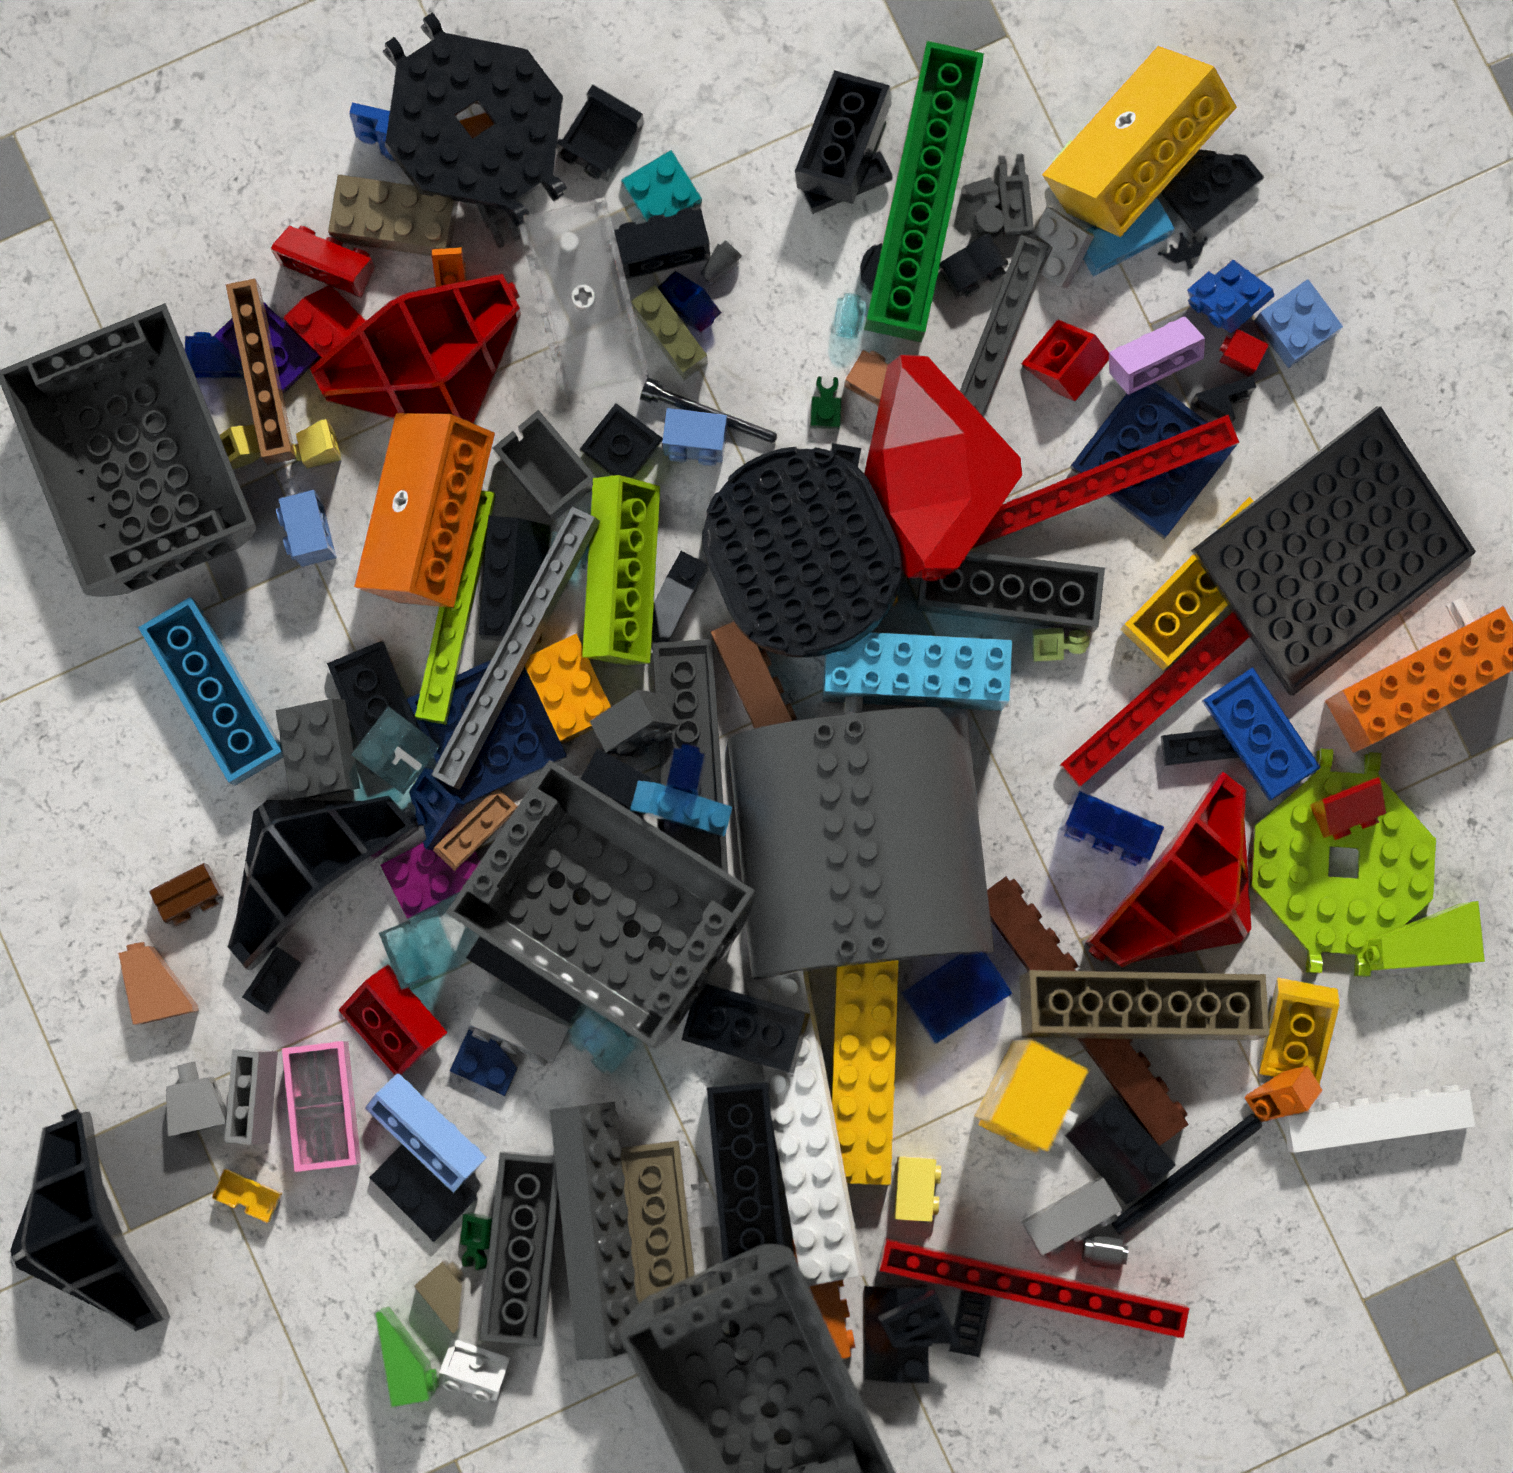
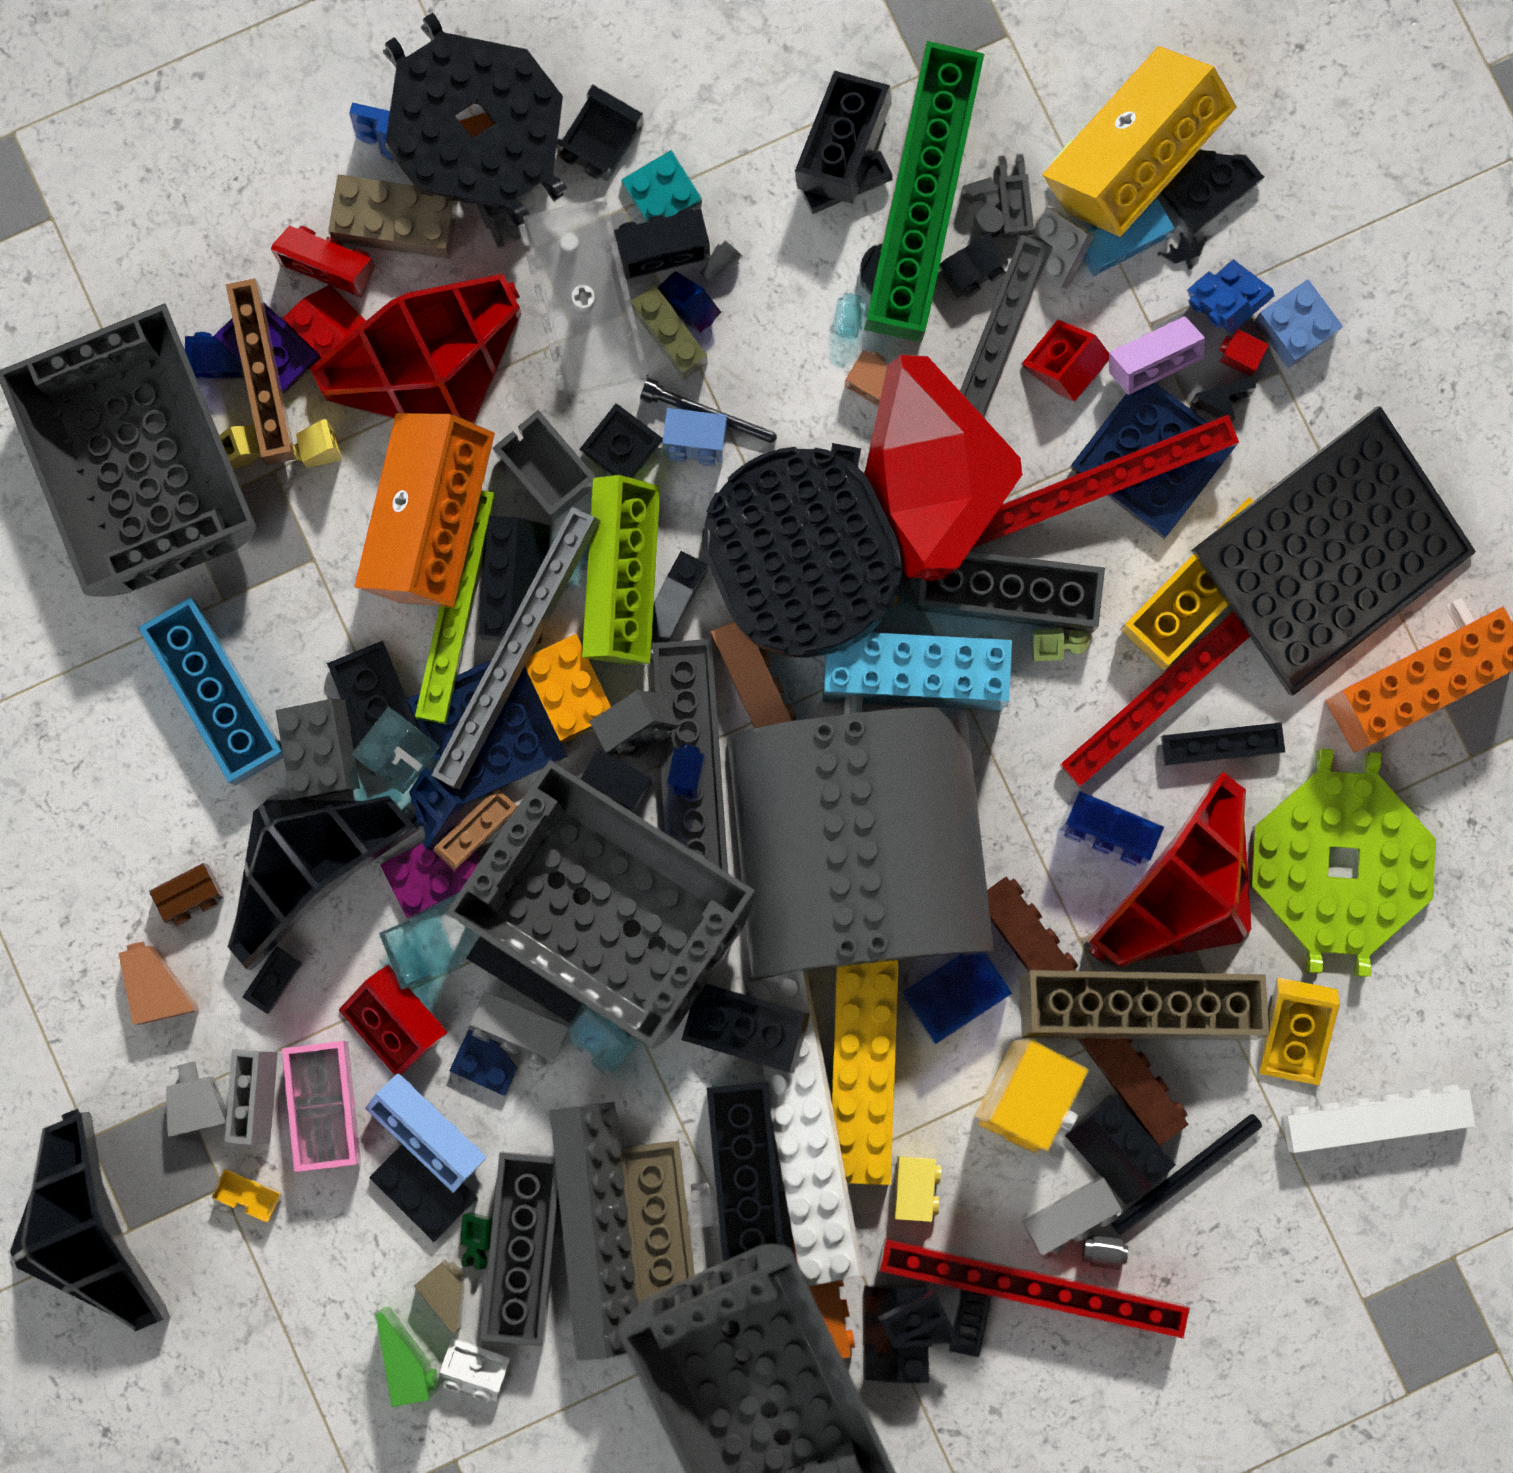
medium blue brick [276,490,337,567] -> none
orange slope [432,247,467,287] -> none
dark azure brick [630,781,732,836] -> none
dark green plate [810,376,841,430] -> none
blue tile [1202,667,1321,801] -> none
orange slope [1245,1065,1323,1122] -> none
red slope [1310,777,1386,840] -> none
lime slope [1366,901,1485,971] -> none

